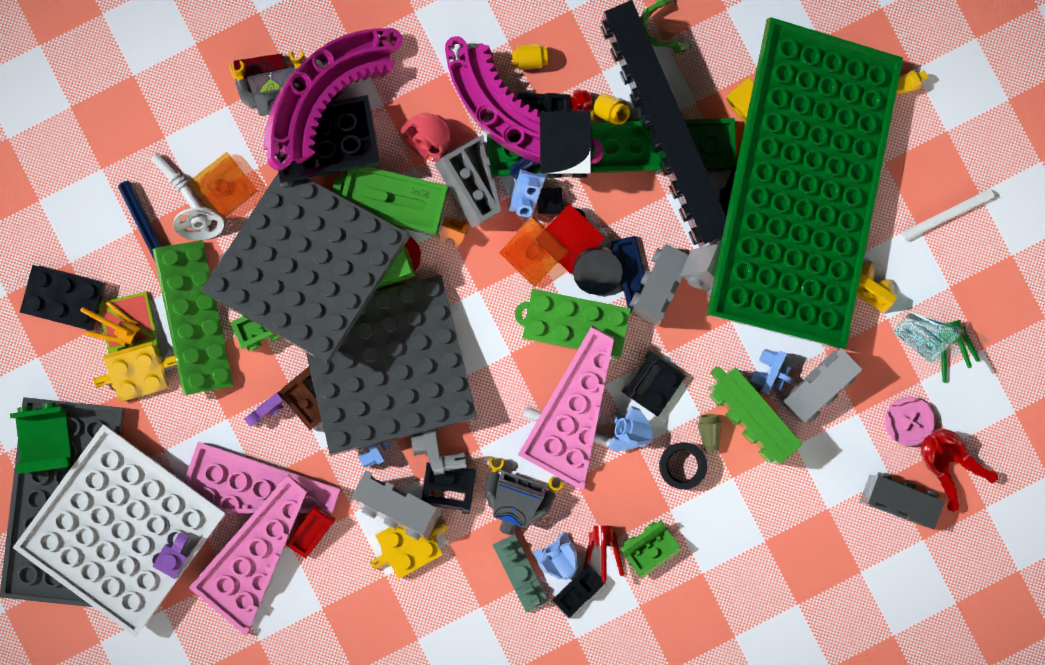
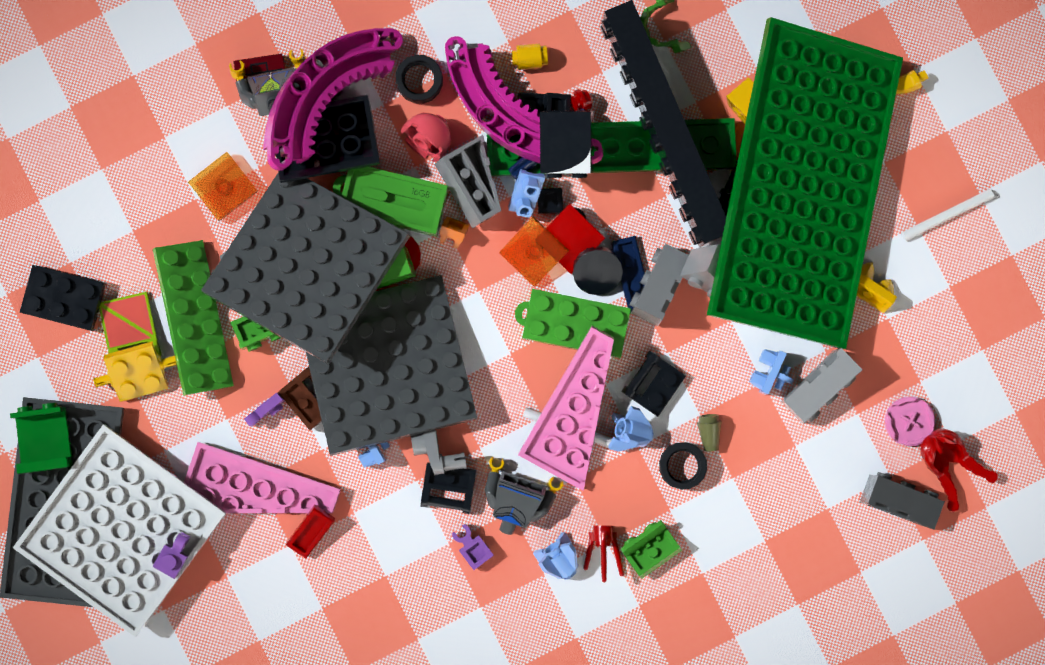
light orange plant [80,301,141,347] -> none
dark blue axle [118,180,162,261] -> none
white dish [150,153,224,240] -> none
bright pink wing [189,474,308,636] -> none
light grey wedge [351,470,441,540] -> none
yellow plate [369,520,449,579] -> none
sand green plate [493,533,548,612] -> none
black slope [551,564,606,619] -> none
yellow brick [594,93,630,125] -> none
bright green piece [708,366,803,464] -> none
clear light blue wing [893,313,963,363] -> none
green plant [938,320,980,383] -> none
none -> black tyre [396,55,443,104]
none -> medium lavender plate [452,524,494,570]

